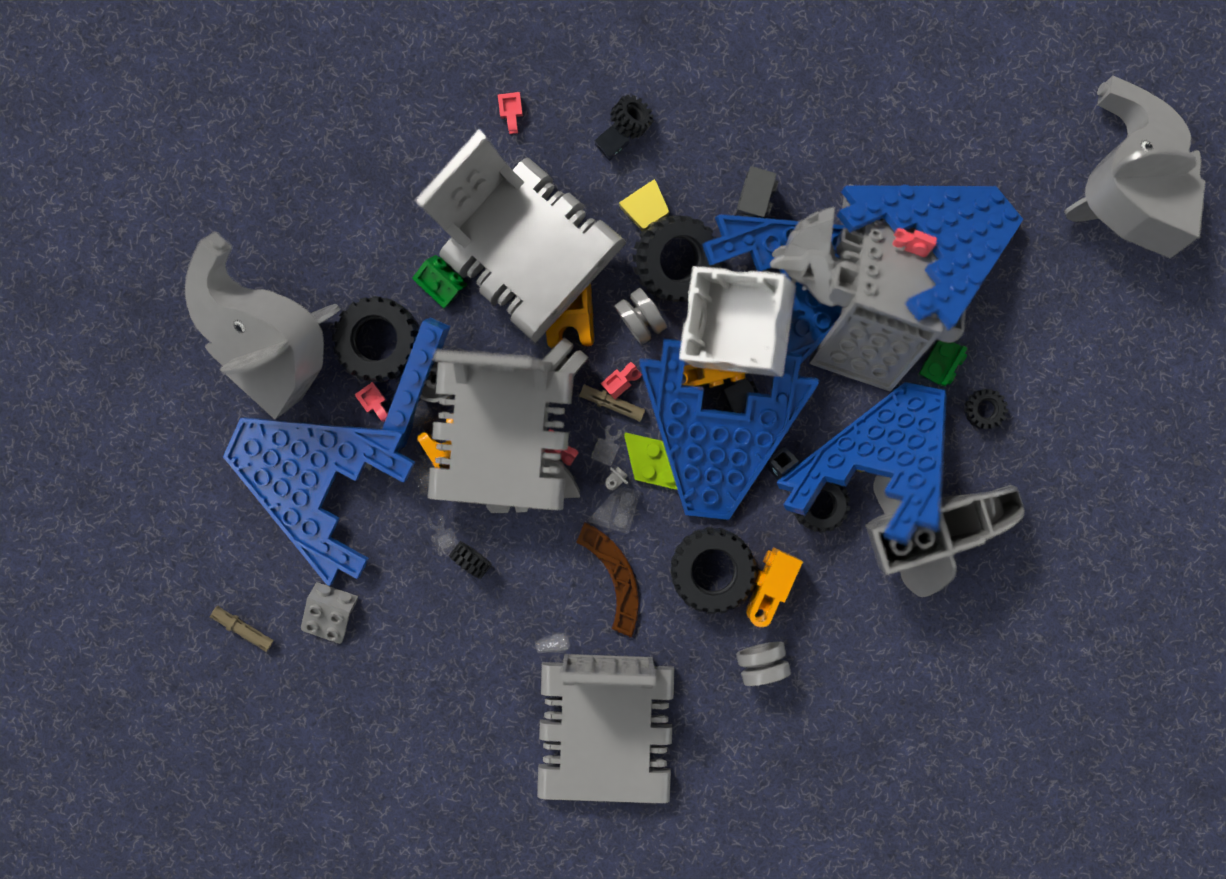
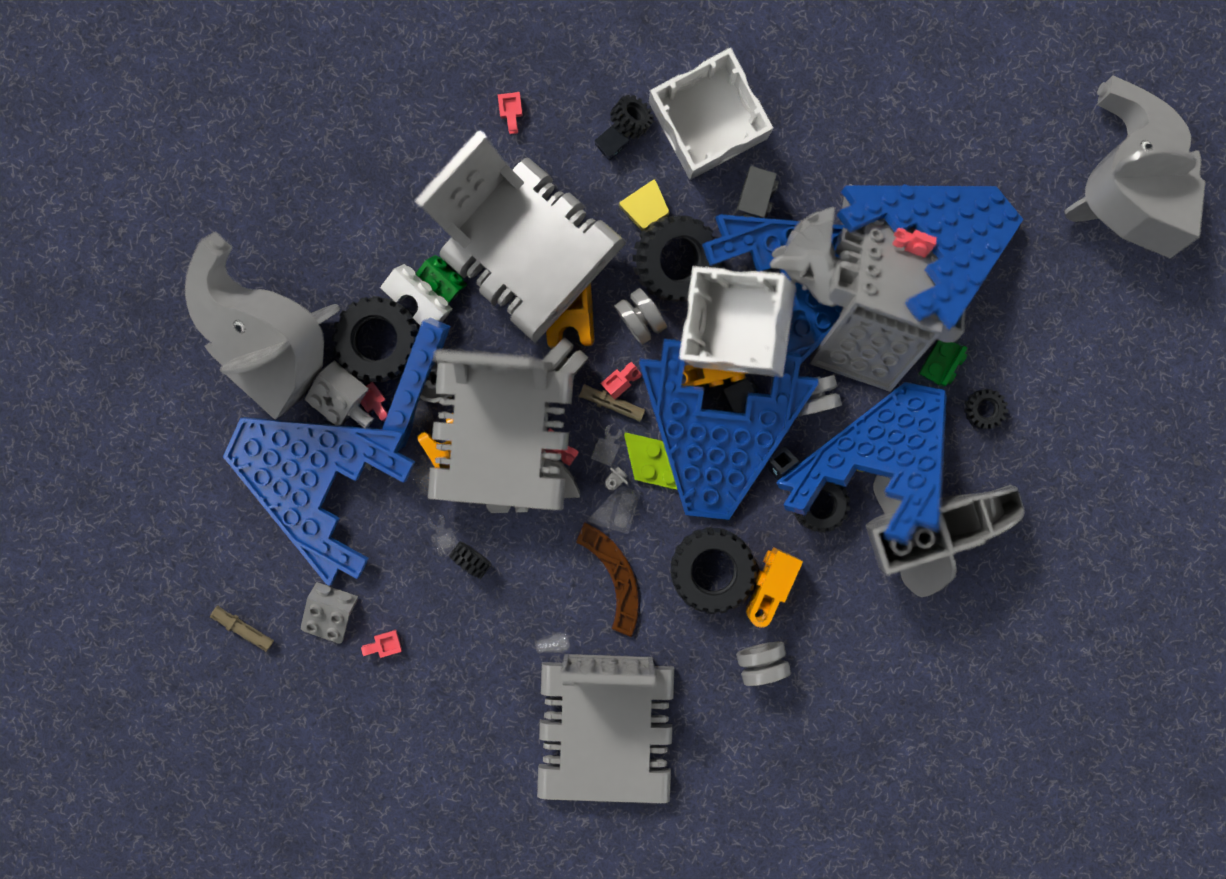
none -> light grey brick [304,360,374,428]
none -> coral plate [361,630,402,658]
none -> white arch [380,264,452,325]
none -> white tile [649,48,773,180]
none -> light grey wheel [797,375,842,417]

